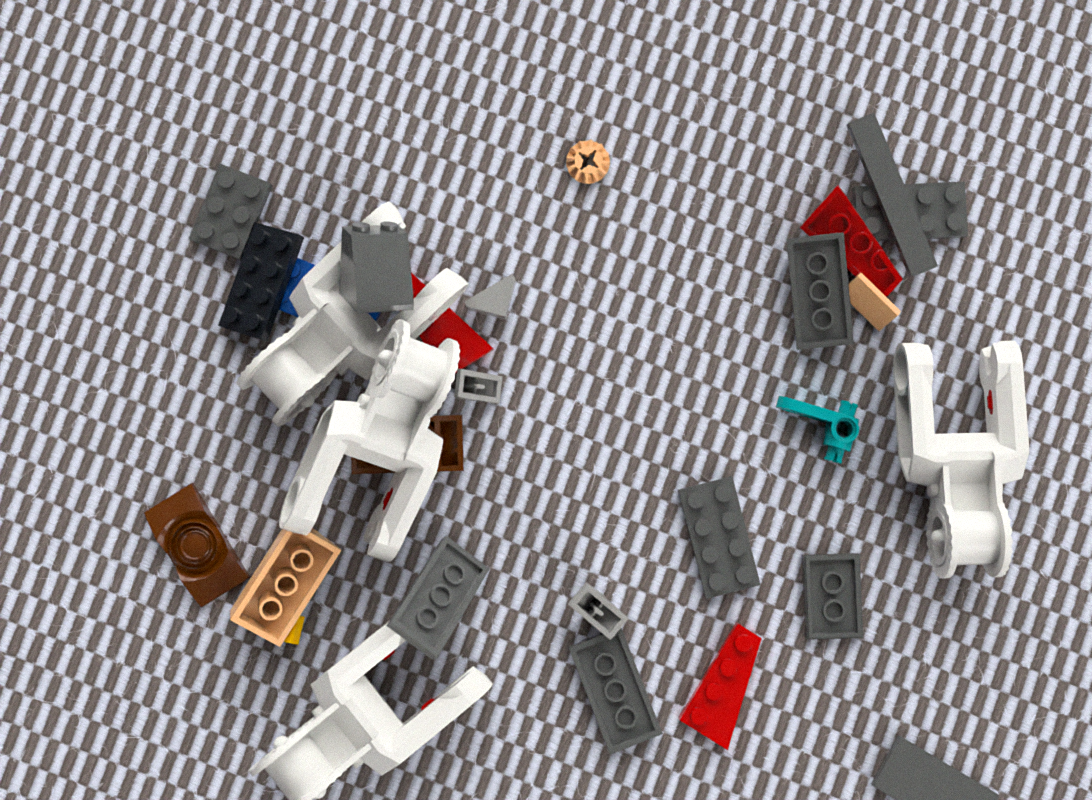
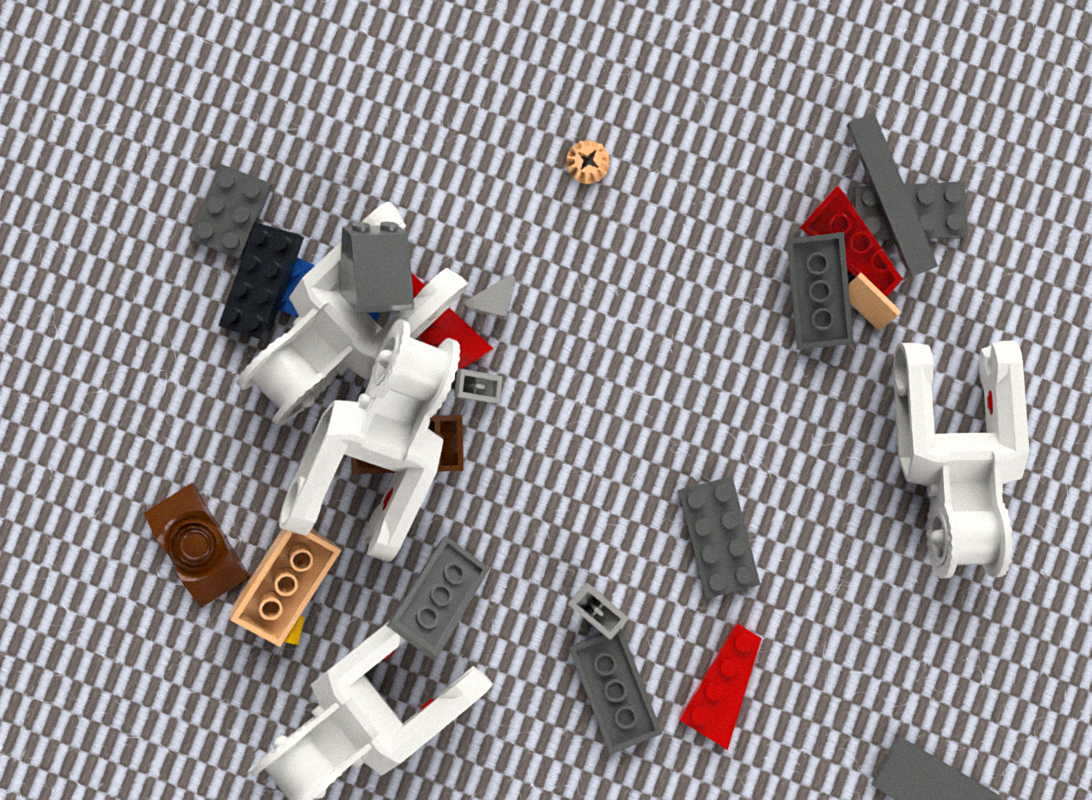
teal piece [776,396,859,464] -> none
dark grey tile [802,553,863,640] -> none

